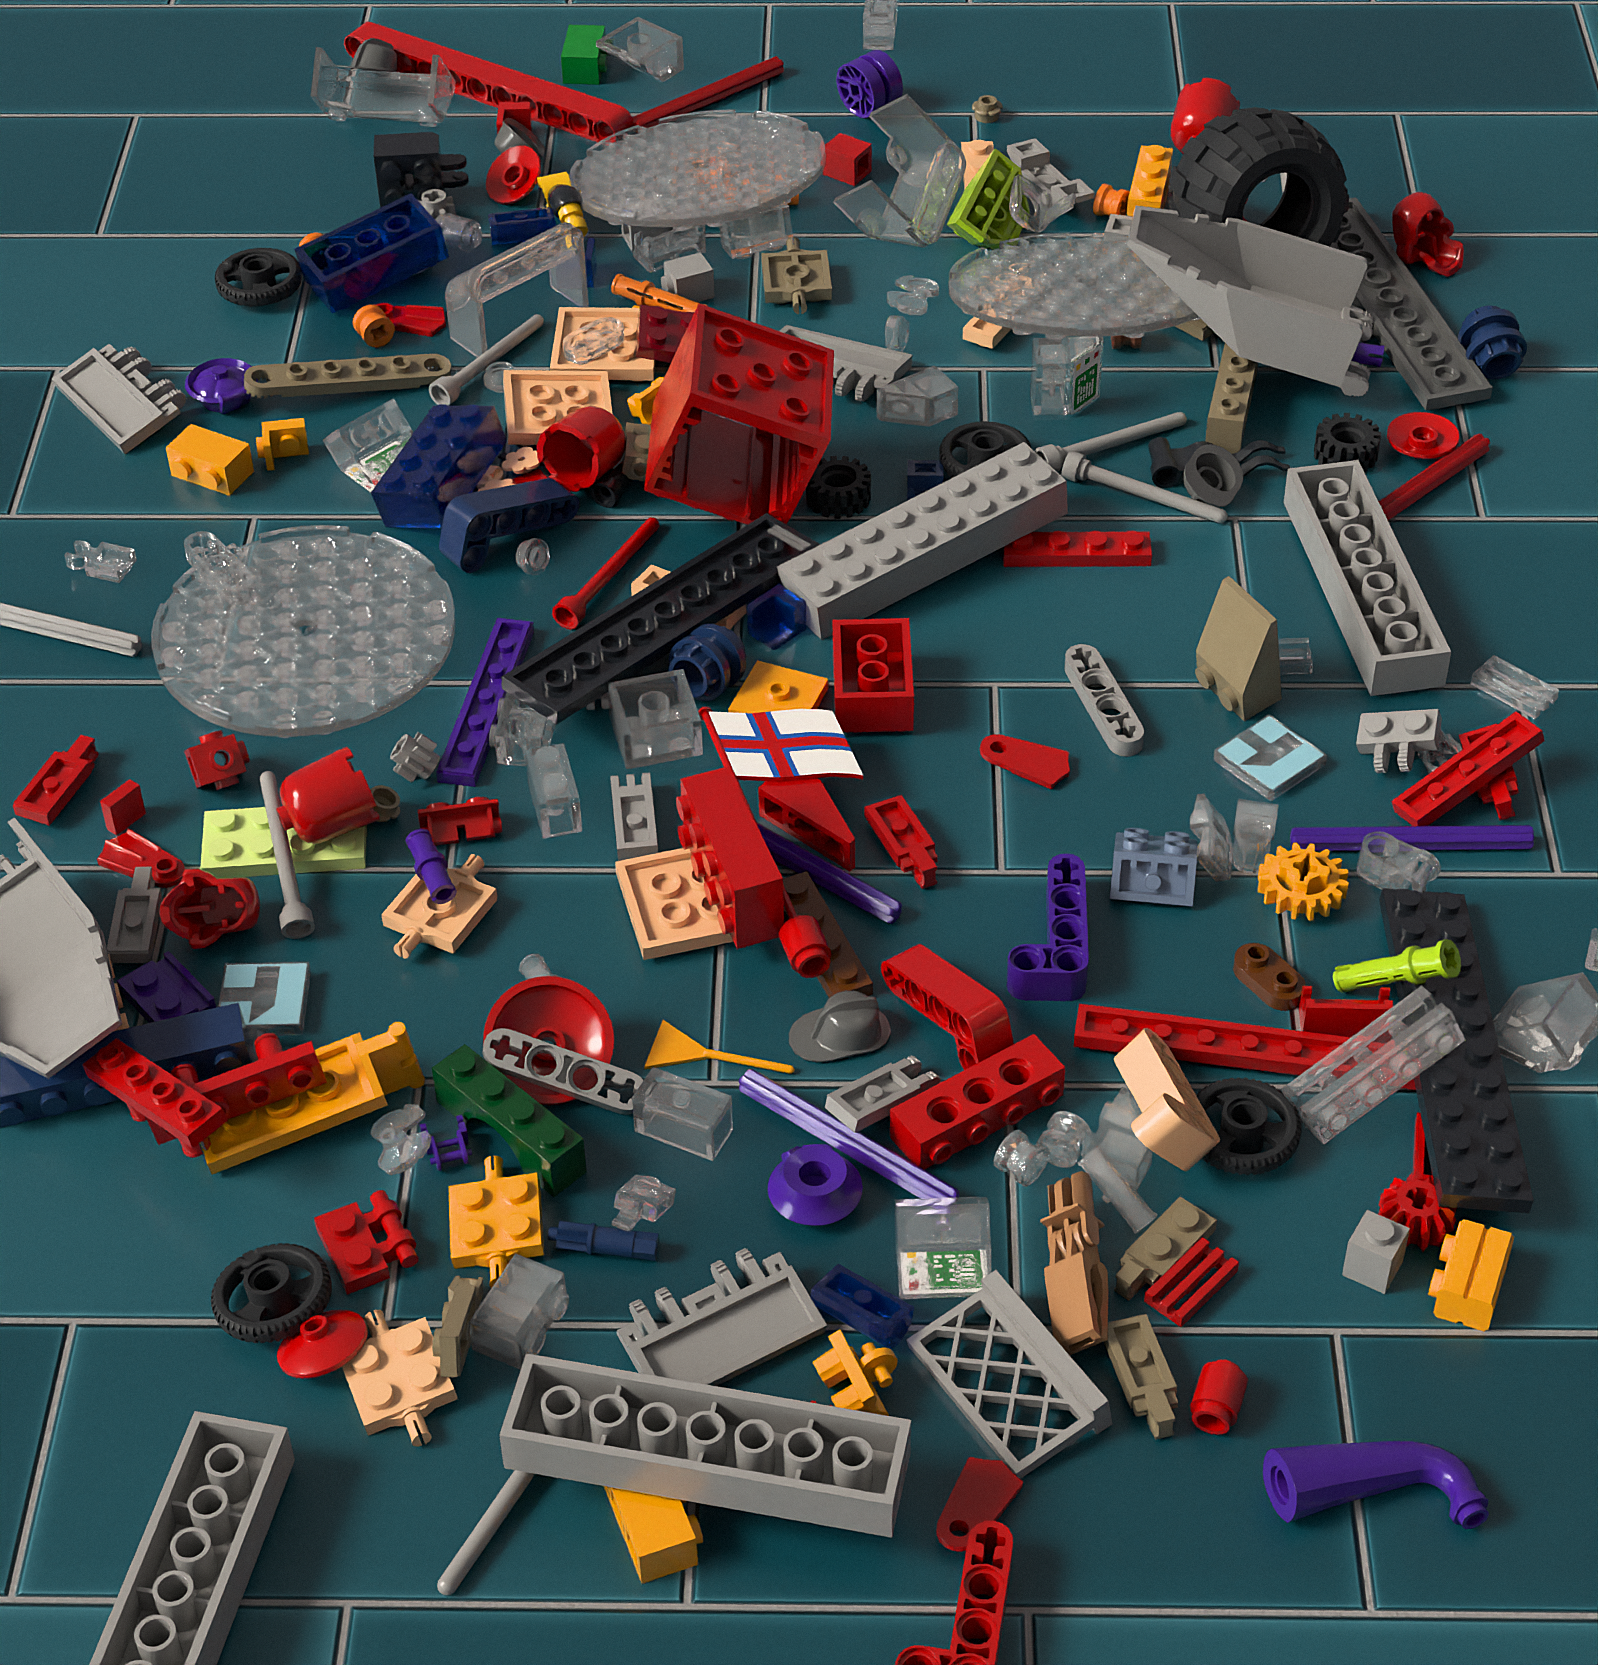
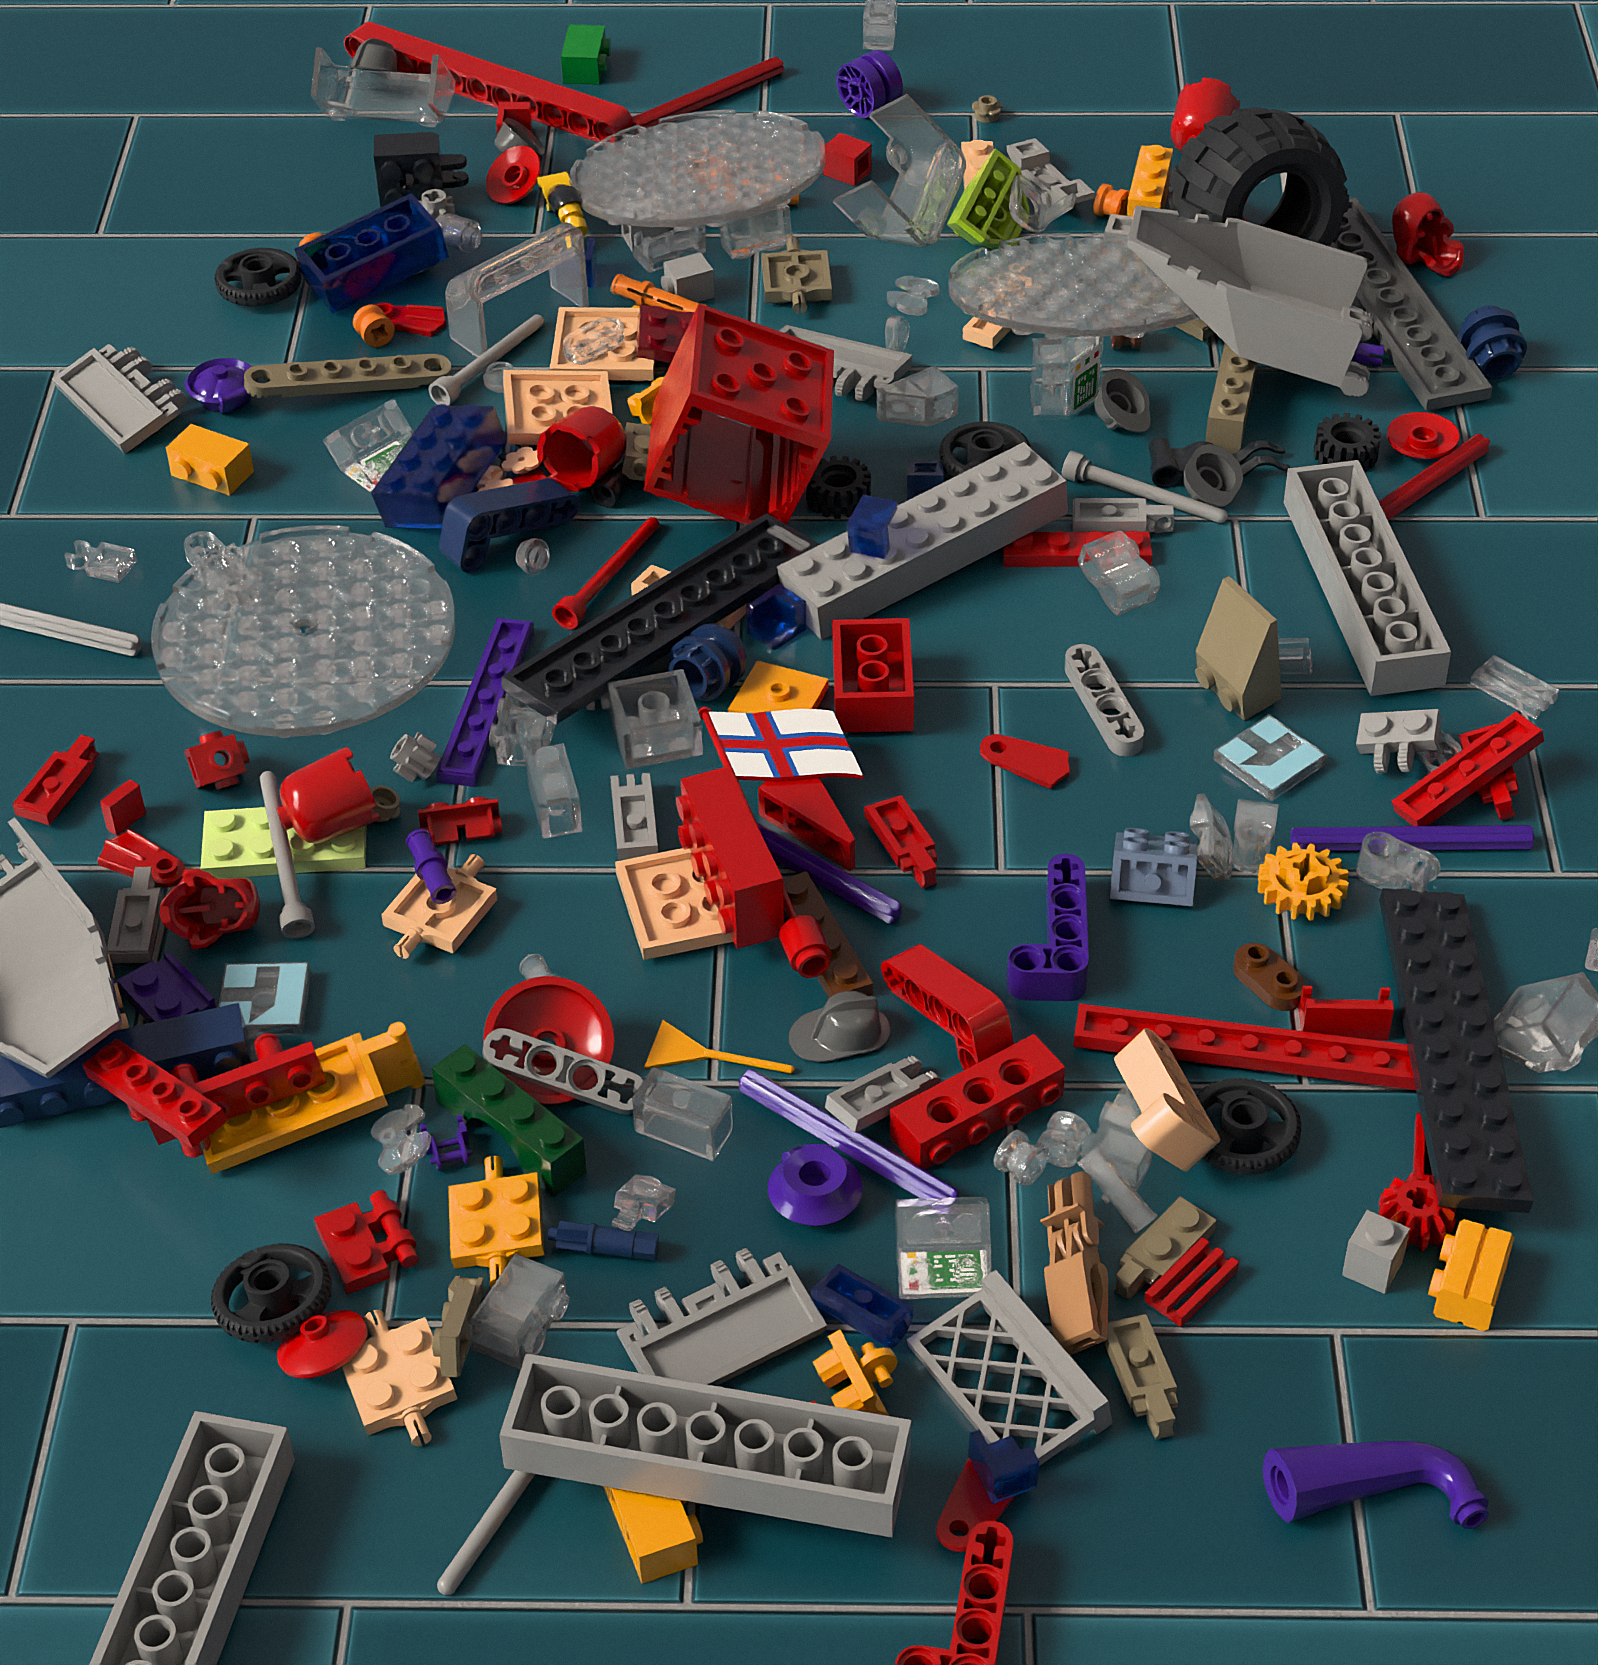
light orange bracket [256,418,309,471] -> none
clear blue brick [488,207,557,245] -> none
clear slope [596,17,684,82] -> none
light grey piece [1035,412,1187,472] -> none
red brick [1190,1360,1248,1435] -> none
clear brick [1281,986,1465,1144] -> none
lime pin [1333,939,1461,993] -> none
none -> clear blue panel [847,495,898,559]
none -> clear blue panel [968,1429,1040,1504]
none -> light grey hinge [1072,498,1174,533]
none -> clear brick [1078,530,1160,616]
none -> dark grey piece [1094,369,1151,433]

